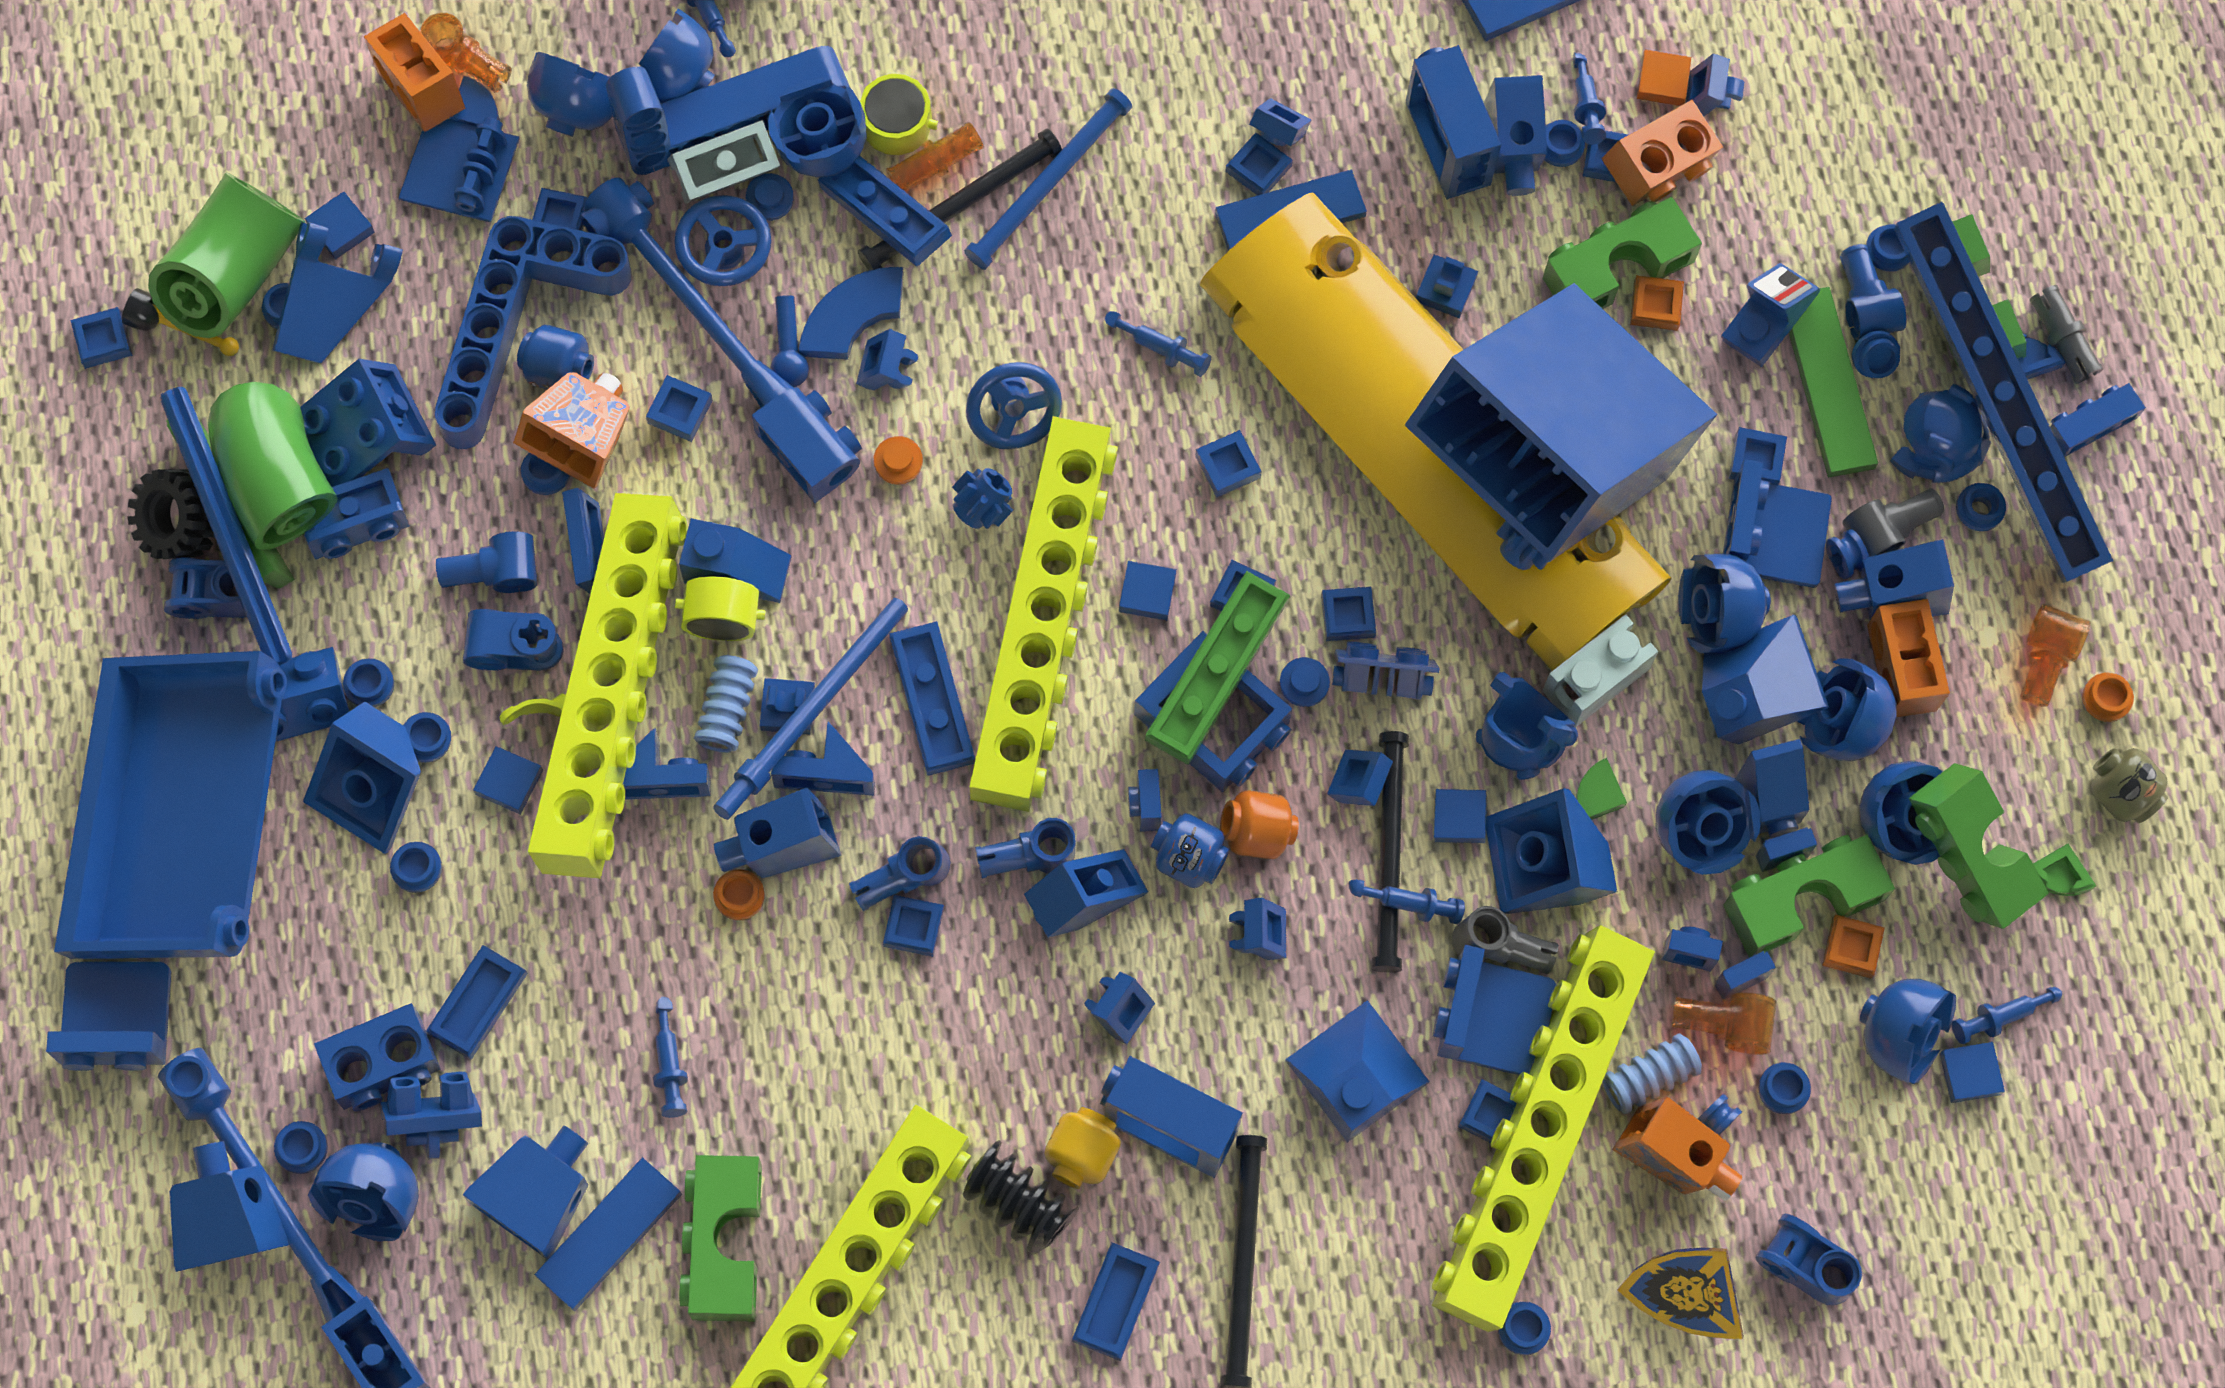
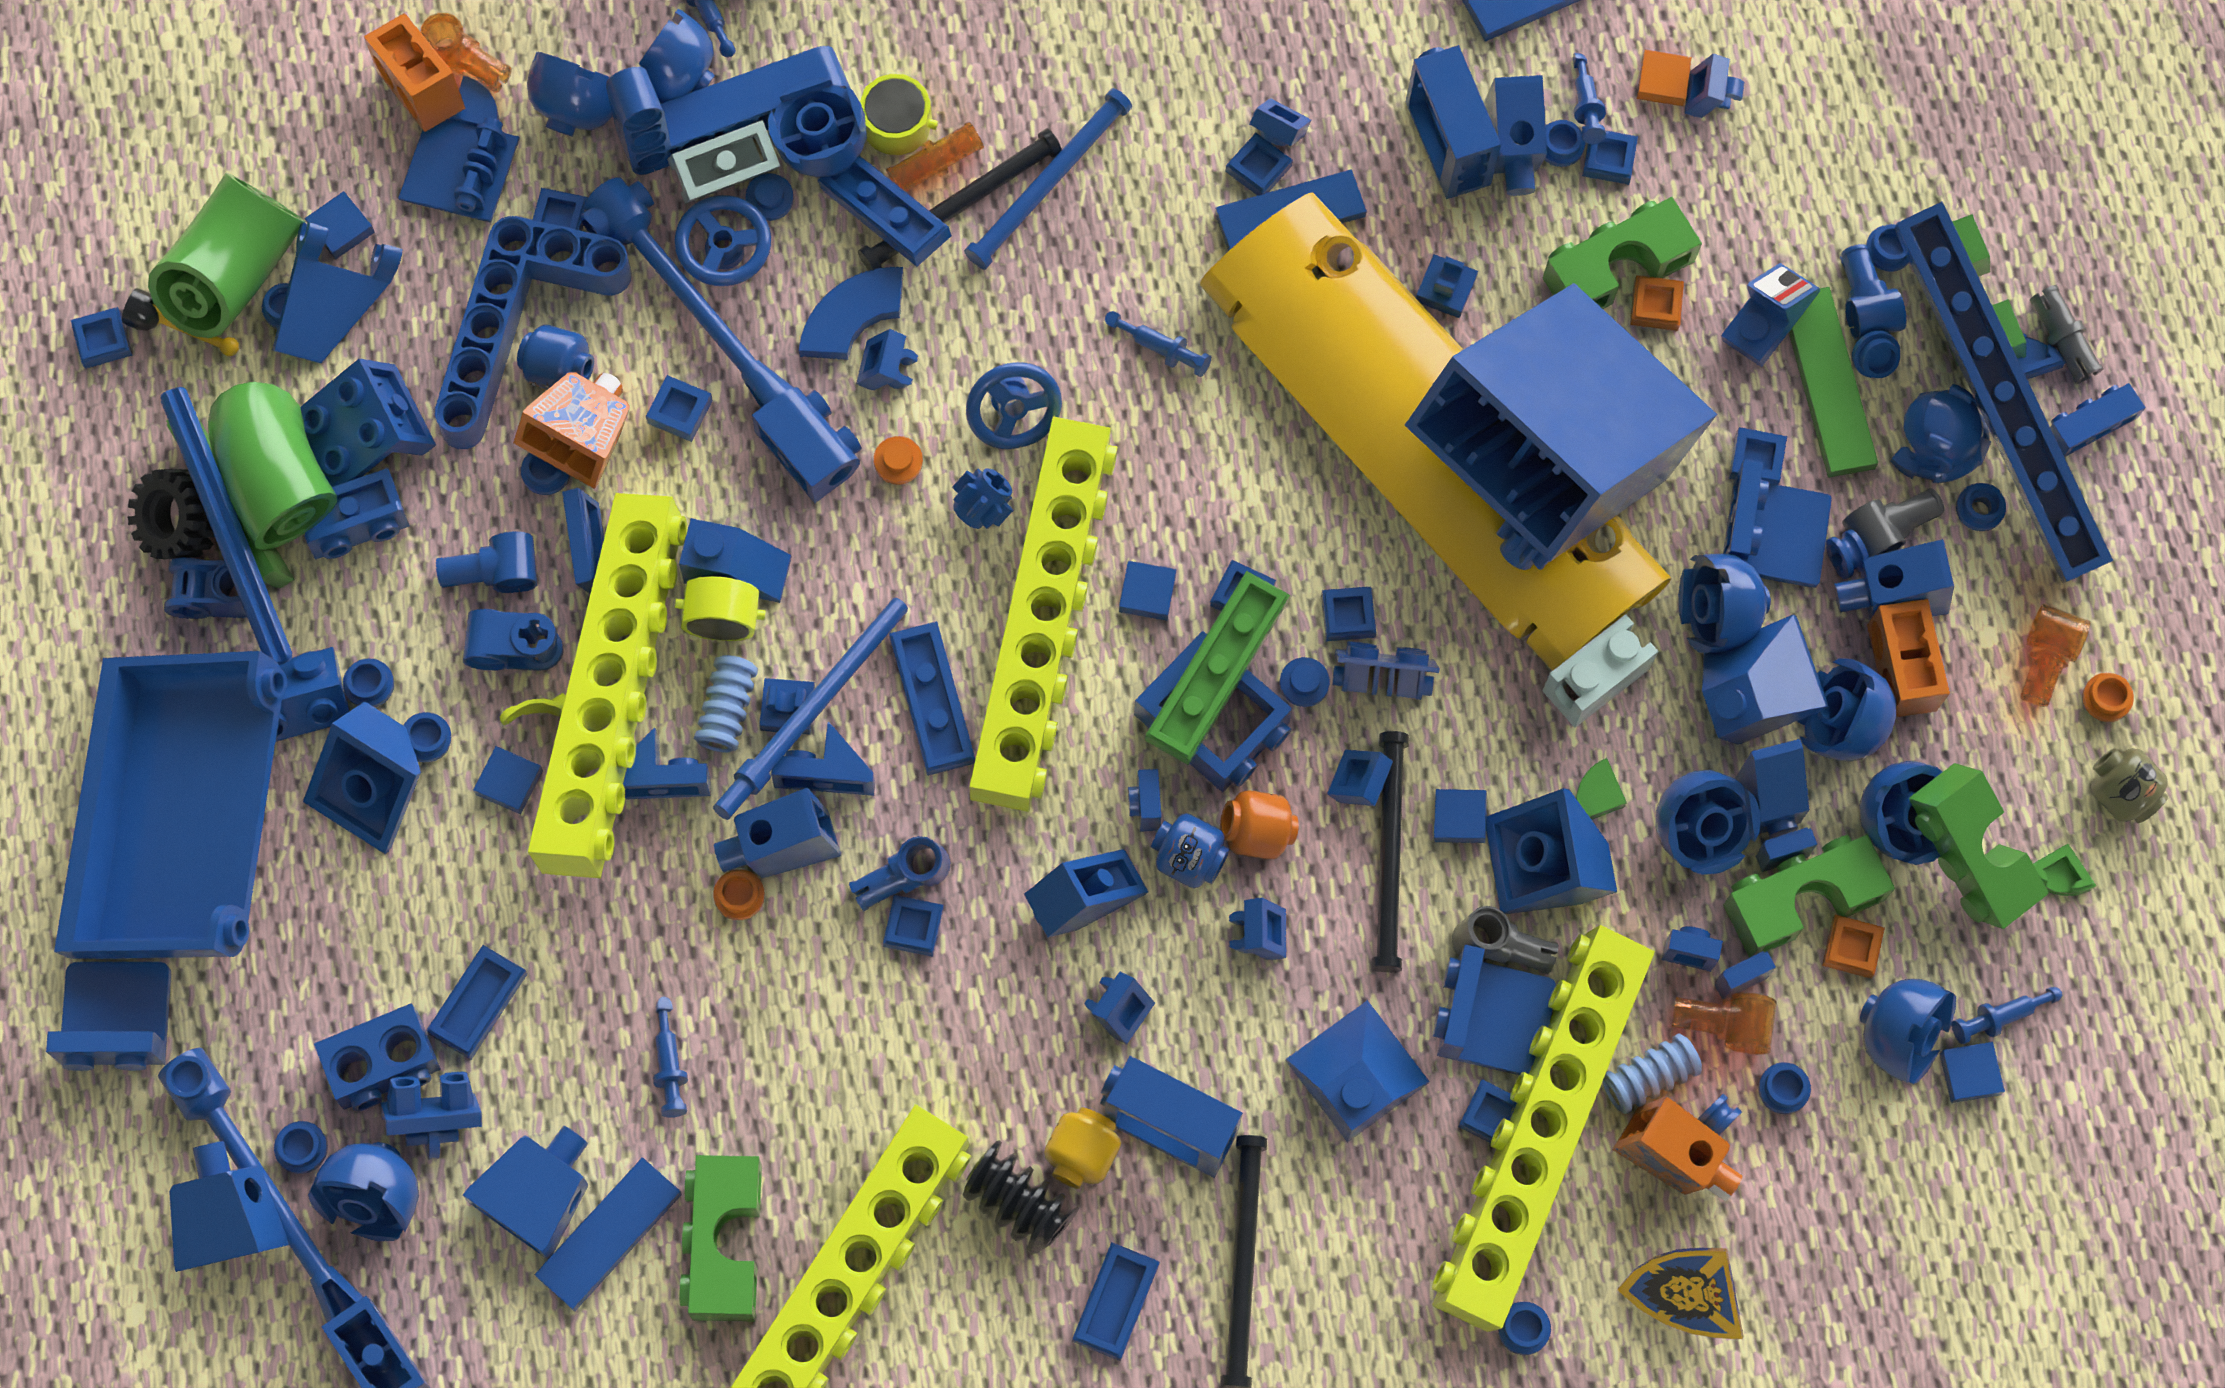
blue plate [390,842,442,893] -> none
blue bar [770,295,809,387] -> none
blue pin [975,818,1076,879] -> none
blue plate [1195,430,1262,498] -> none
blue piece [1348,879,1465,925] -> none
blue helmet [1476,672,1578,780] -> none
orange brick [1601,100,1723,206] -> none
blue piece [1755,1213,1862,1305] -> none

